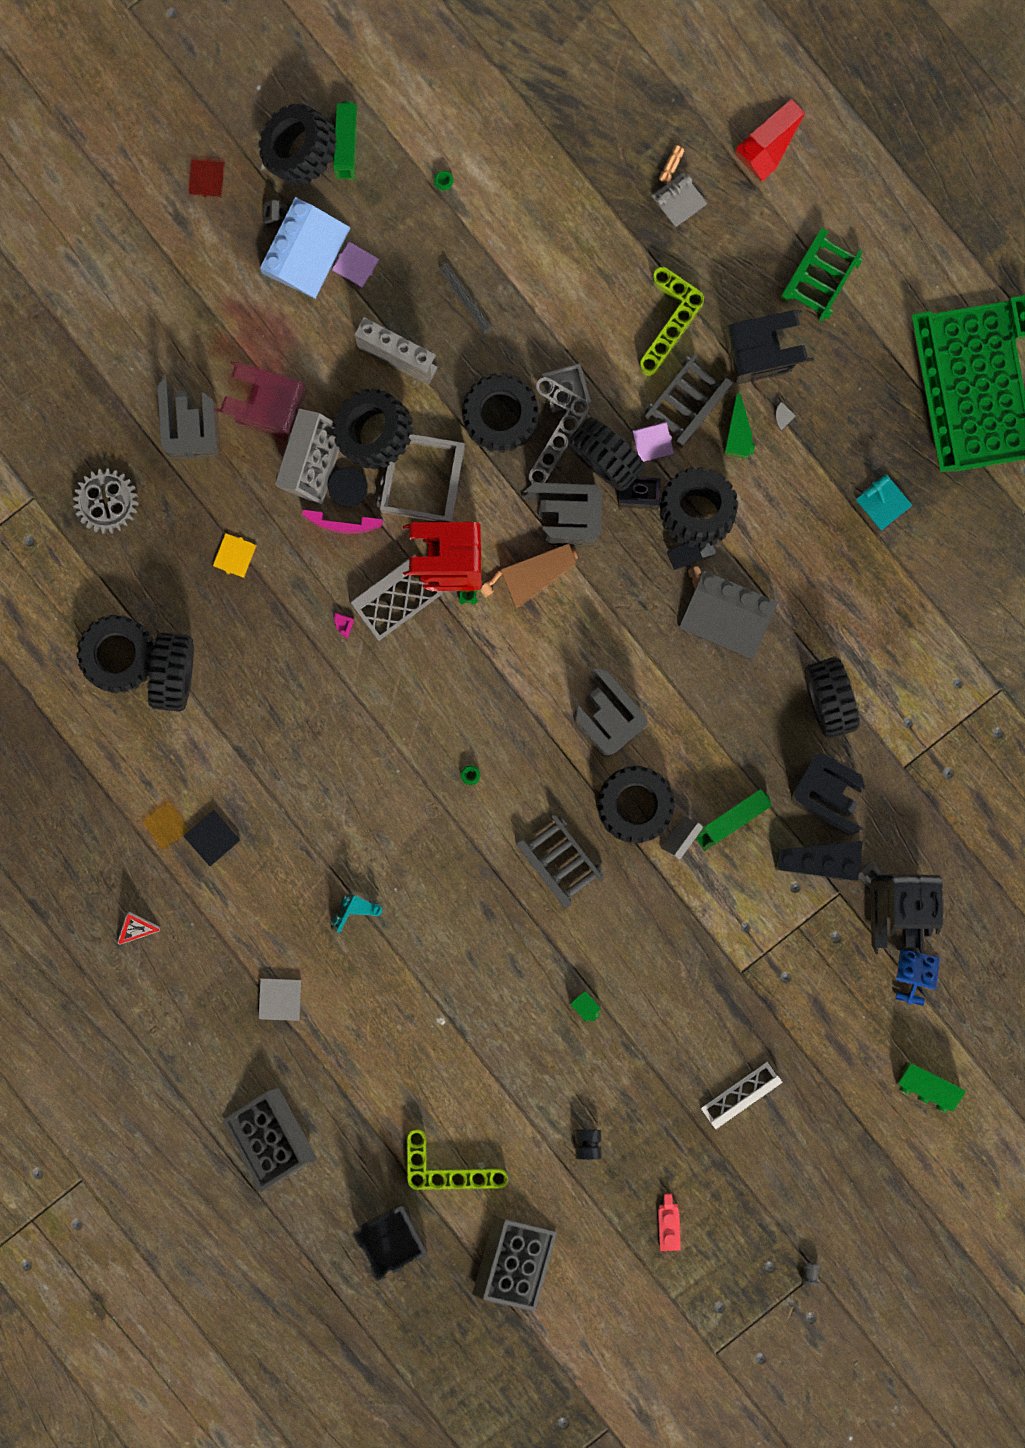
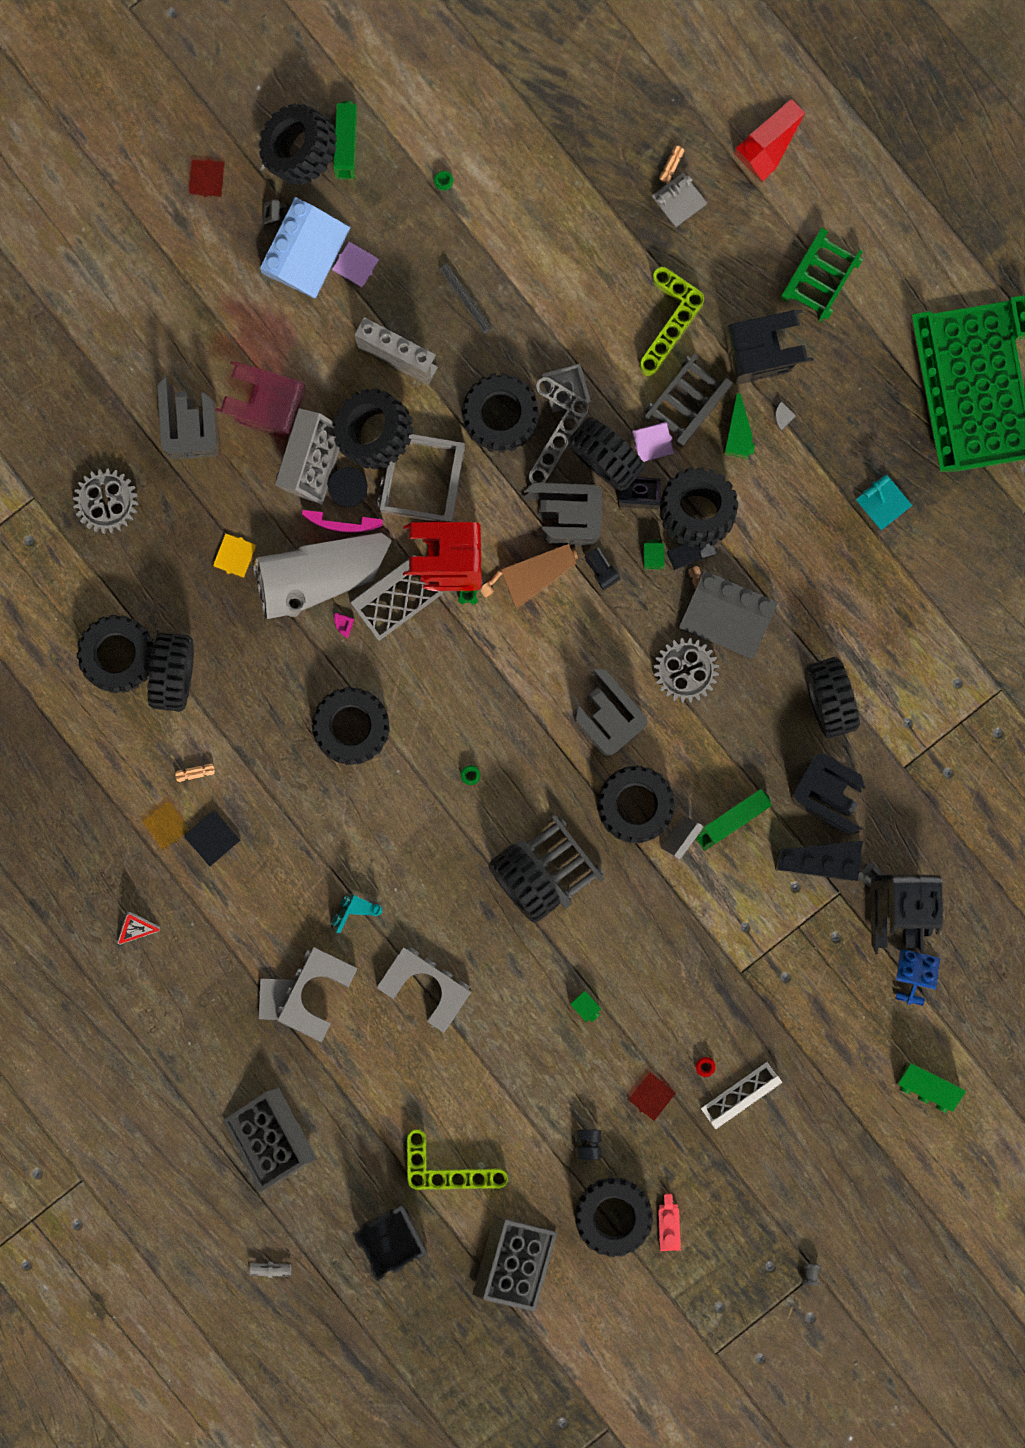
none -> light nougat axle [175,764,215,782]
none -> light grey pin [250,1262,291,1278]
none -> light grey panel [253,533,391,619]
none -> light grey arch [276,947,357,1042]
none -> black tyre [312,687,390,765]
none -> light grey arch [377,946,471,1033]
none -> black tyre [488,844,561,923]
none -> black tyre [575,1177,653,1257]
none -> black piece [584,548,621,590]
none -> clear red piece [628,1073,676,1121]
none -> green brick [644,540,665,569]
none -> light grey gear [654,638,719,703]
none -> red plate [695,1057,716,1077]

